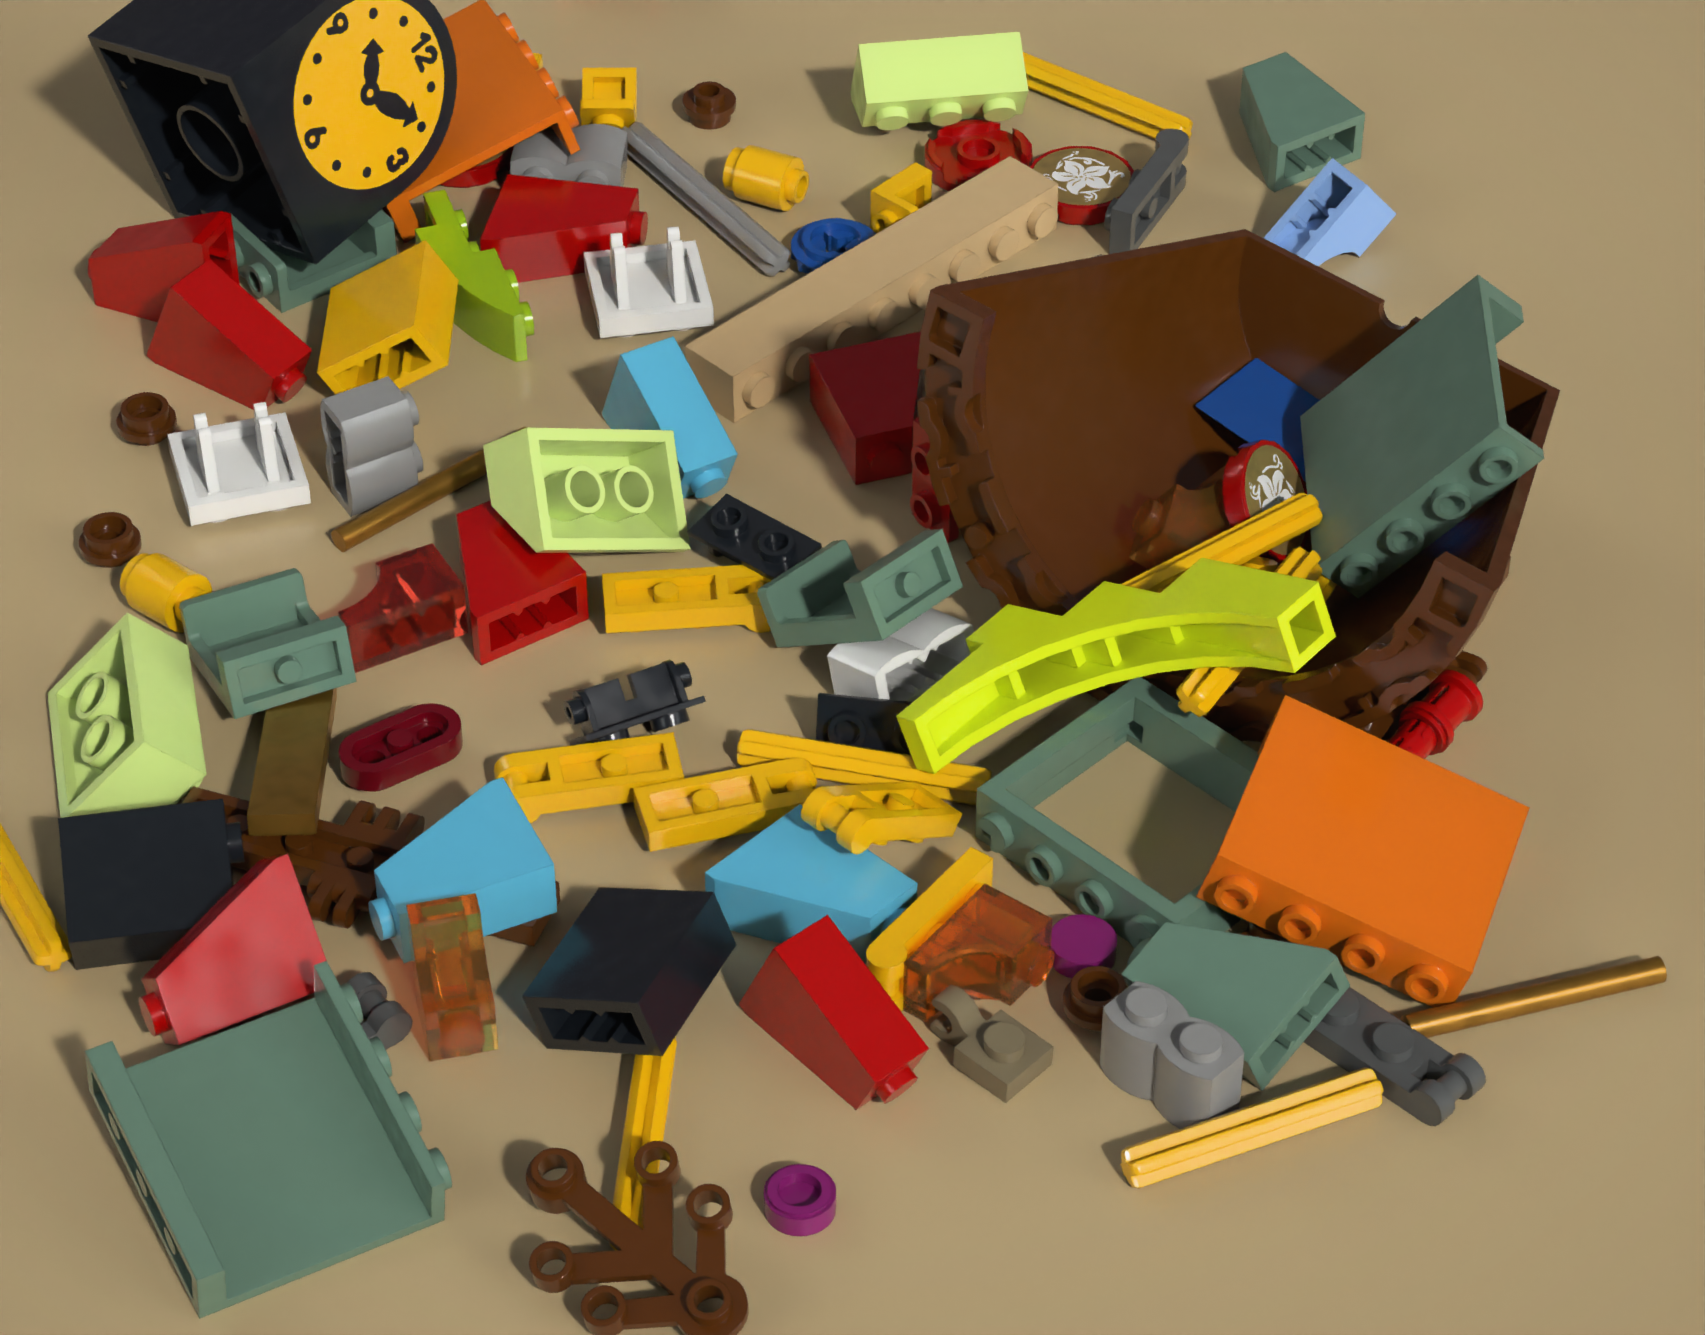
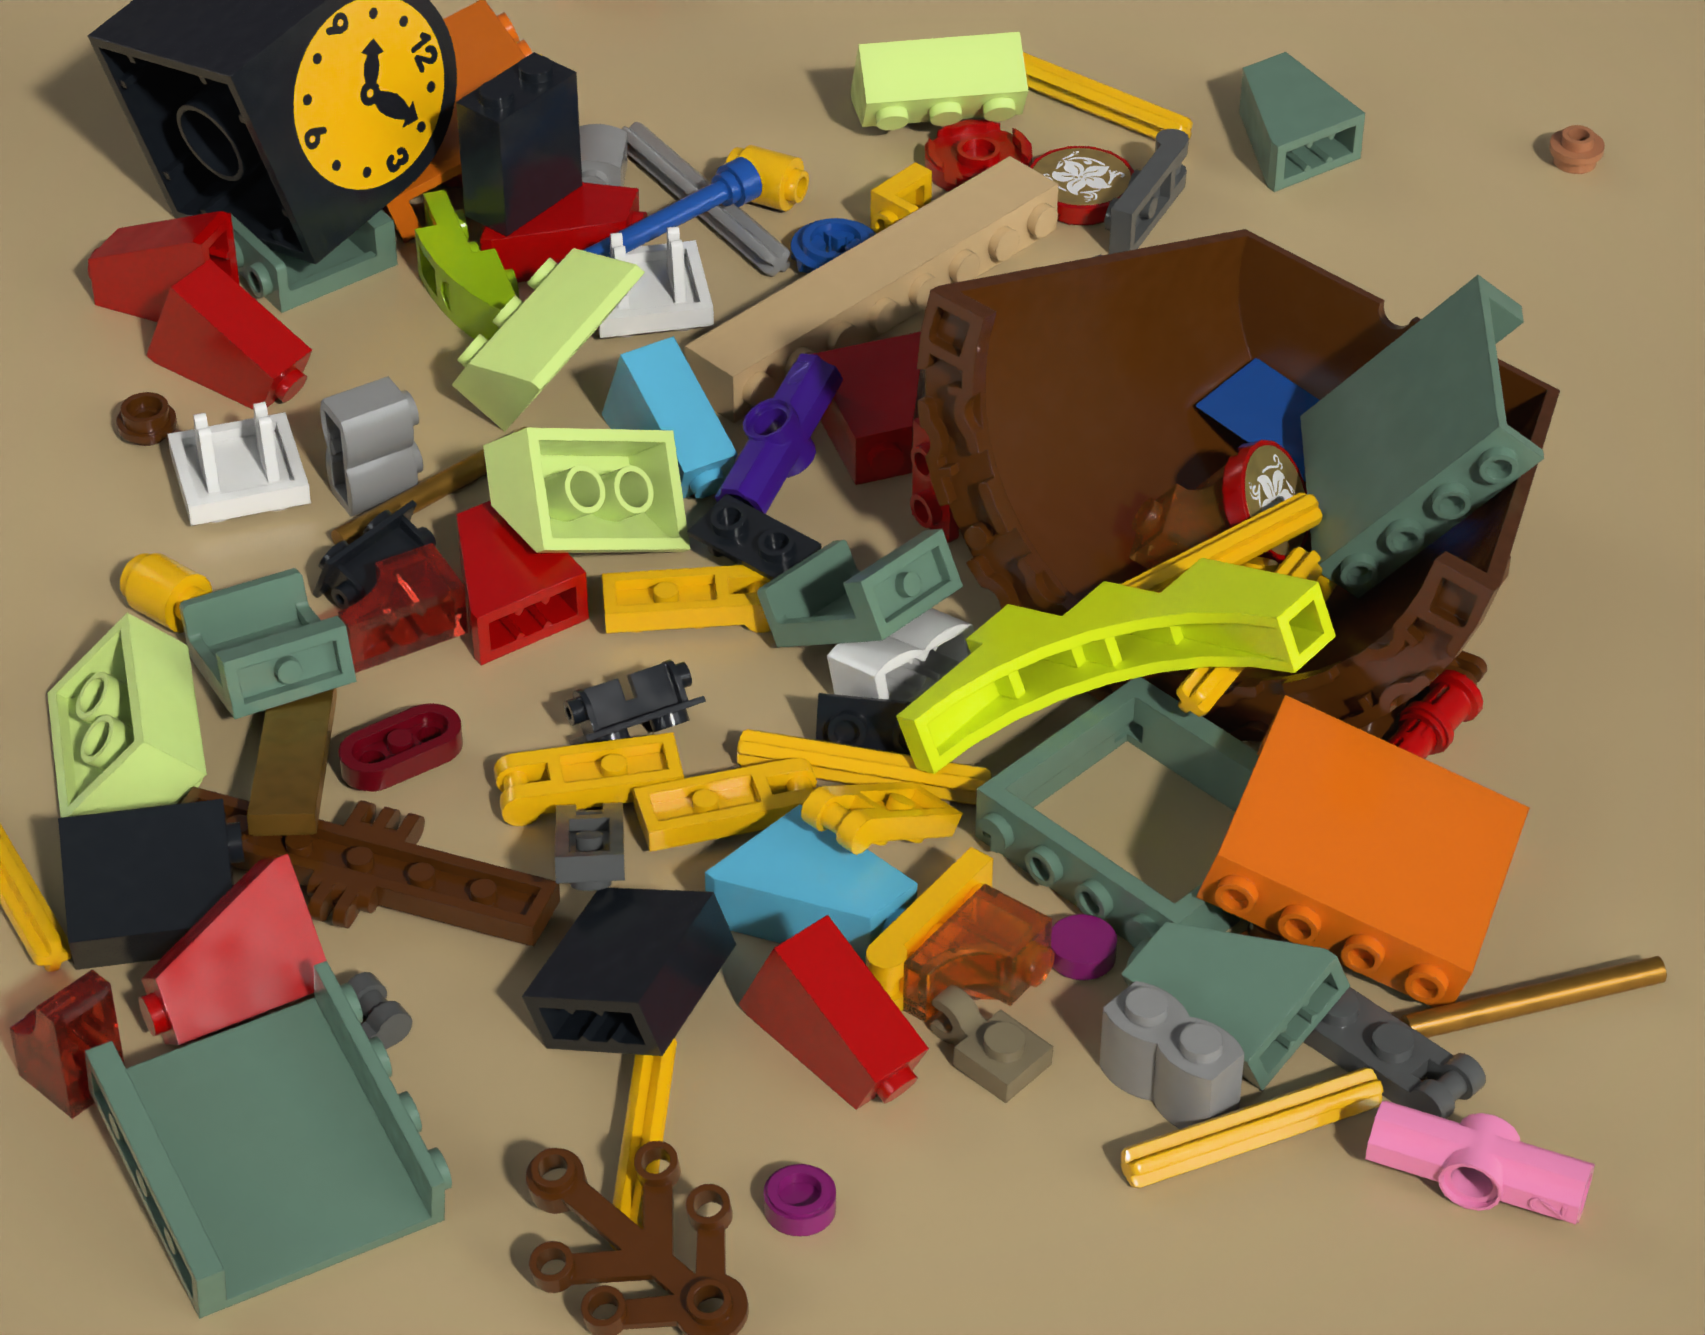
reddish brown plate [79,512,142,568] -> none
yellow brick [317,240,459,395] -> none
medium azure slope [368,777,557,963] -> none
clear orange arch [406,893,498,1062] -> none
yellow bracket [580,67,637,129] -> none
reddish brown plate [682,81,736,130] -> none
reddish brown plate [1063,966,1128,1031] -> none
light blue arch [1264,158,1396,266] -> none
none -> clear red arch [9,969,125,1119]
none -> black hinge [313,500,436,610]
none -> yellowish green slope [452,248,645,432]
none -> black brick [456,52,582,237]
none -> dark grey plate [555,802,625,891]
none -> blue piece [557,157,762,264]
none -> dark purple piece [715,353,843,514]
none -> bright pink piece [1365,1100,1595,1224]
none -> nougat plate [1549,125,1605,174]

